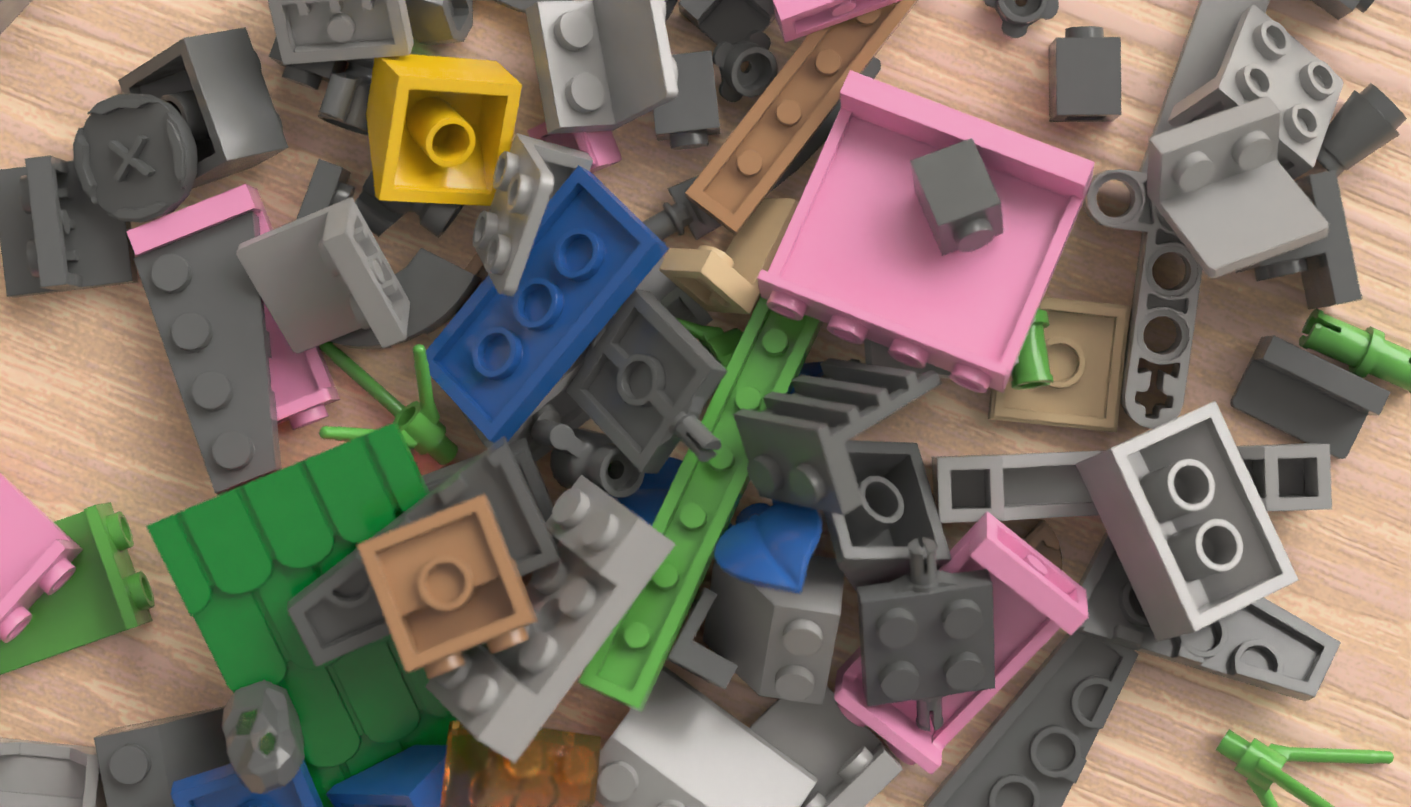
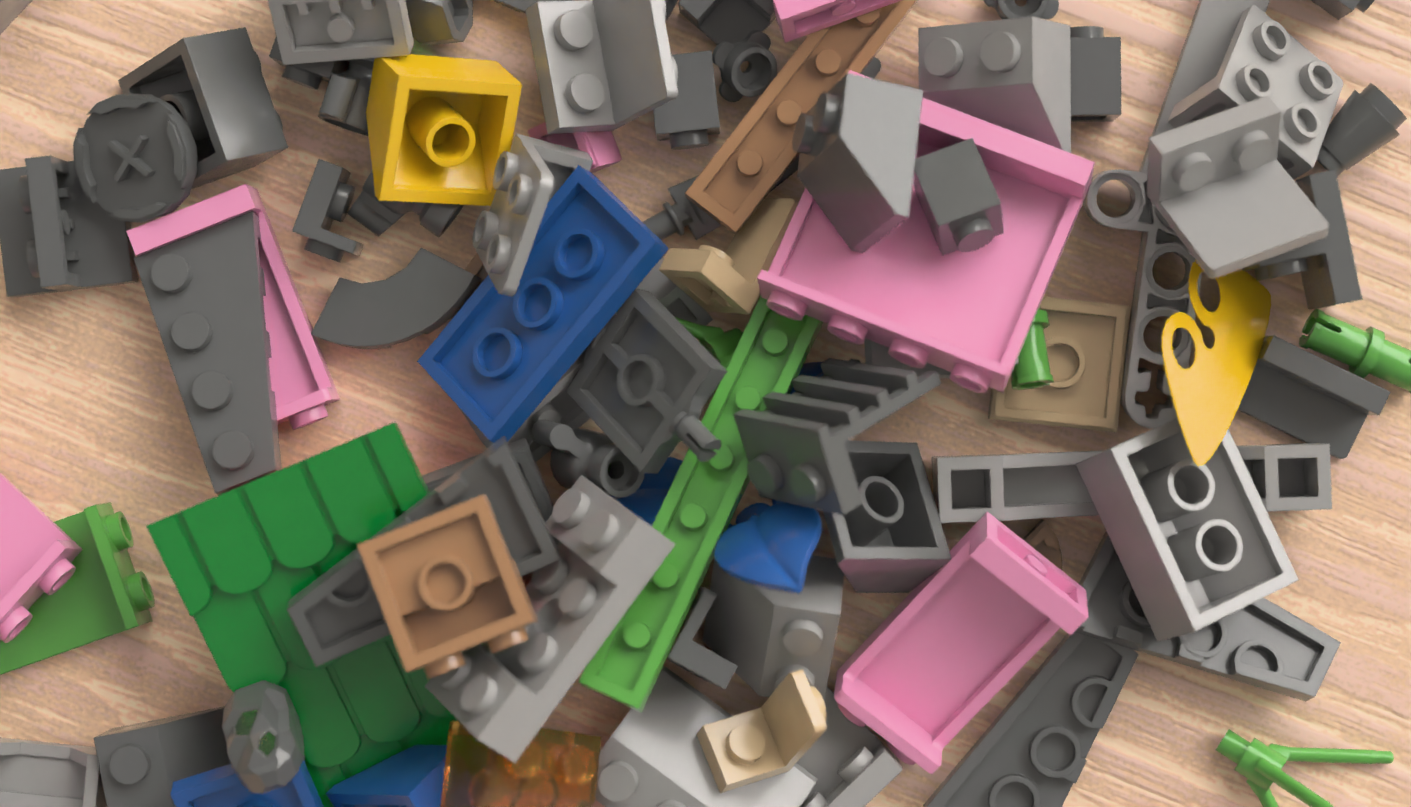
light grey bracket [236,197,410,353] -> none
bright green plant [319,341,458,465] -> none
dark grey plate [857,538,995,731] -> none
none -> tan bracket [696,669,827,793]
none -> dark grey slope [792,73,923,253]
none -> light grey slope [918,17,1071,153]
none -> yellow piece [1162,260,1271,466]

